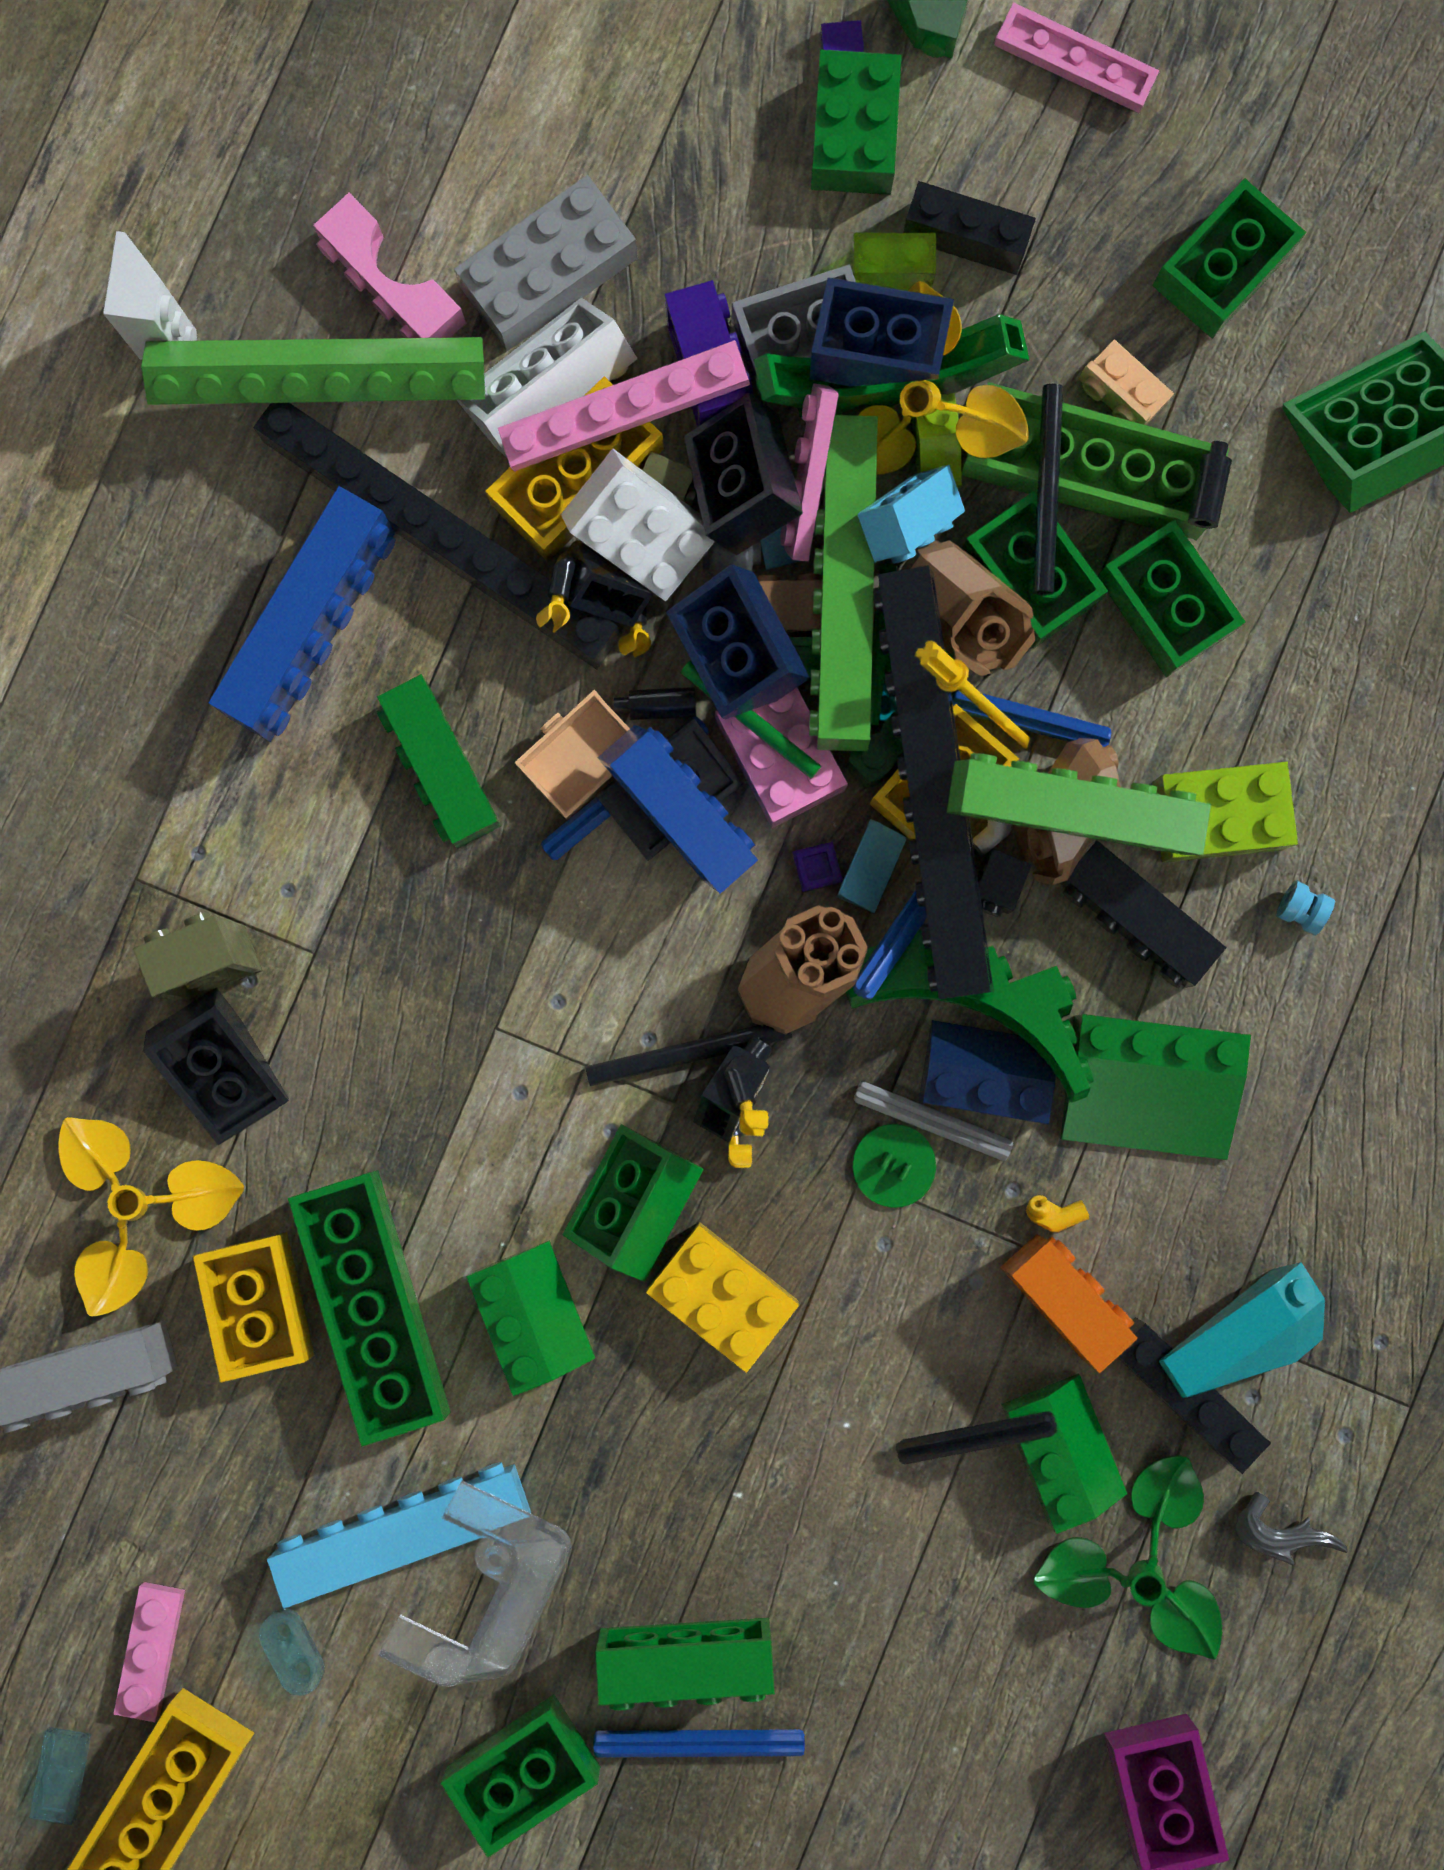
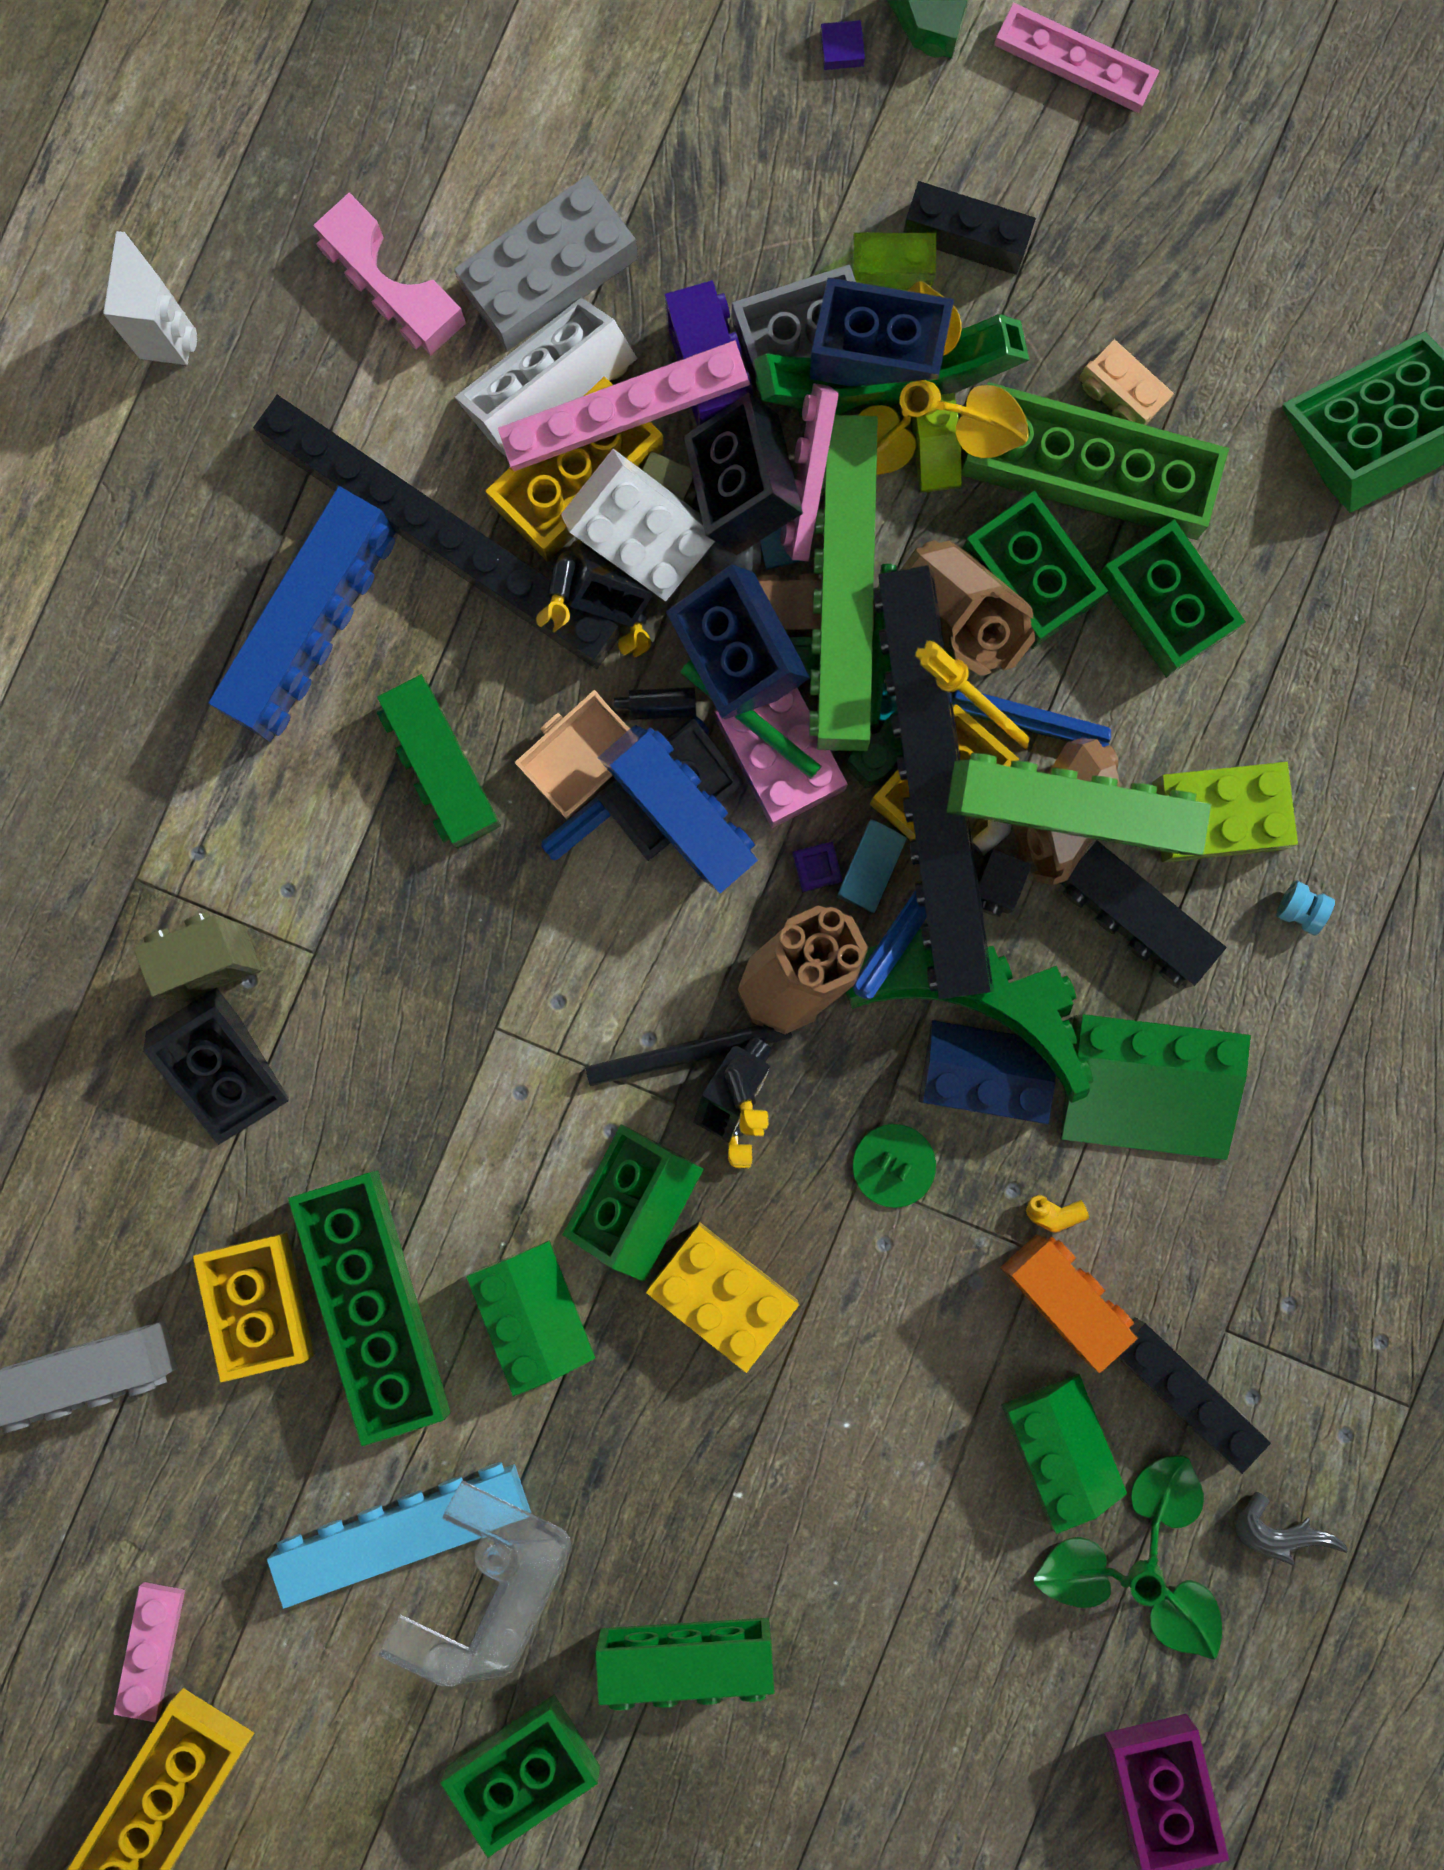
clear light blue plate [29,1727,91,1825] -> none
yellow plant [58,1117,244,1316] -> none
bright green brick [141,337,485,405] -> none
clear light blue plate [259,1609,325,1696] -> none
blue axle [593,1729,805,1758] -> none
green brick [810,50,902,195] -> none
light grey axle [854,1082,1013,1161] -> none
medium azure brick [857,465,965,563] -> none
black axle [896,1411,1057,1464] -> none
black piece [1033,384,1064,595] -> none
green brick [1152,178,1306,339] -> none
teal wedge [1159,1262,1325,1398] -> none
black cylinder [1188,441,1232,529] -> none

